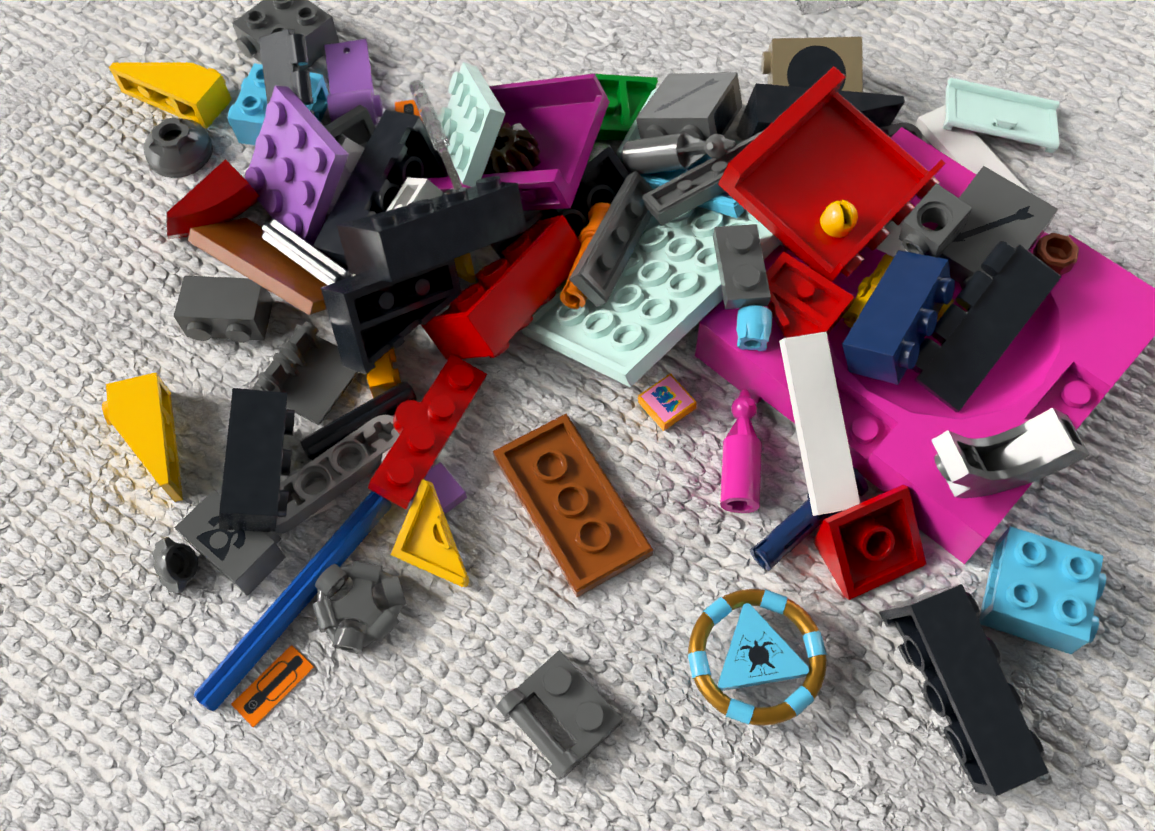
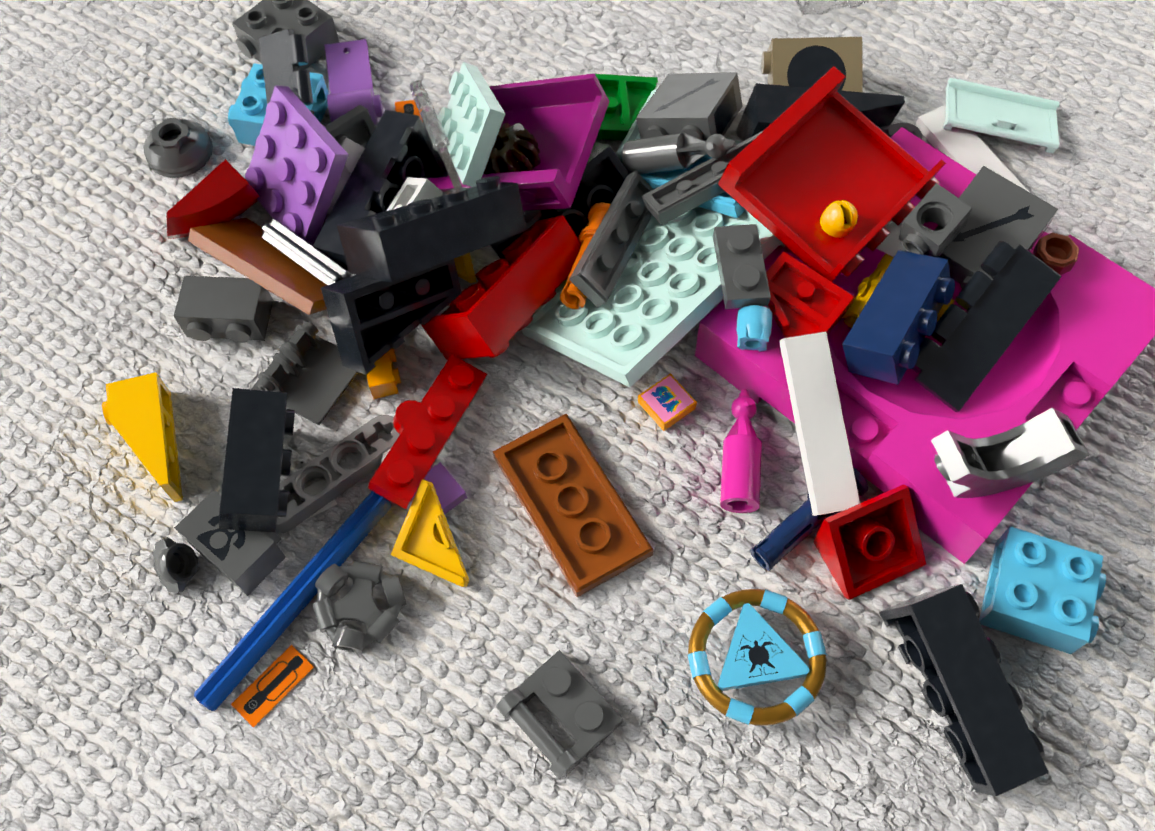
yellow slope [109,62,232,129] -> none
black axle [300,381,417,460] -> none

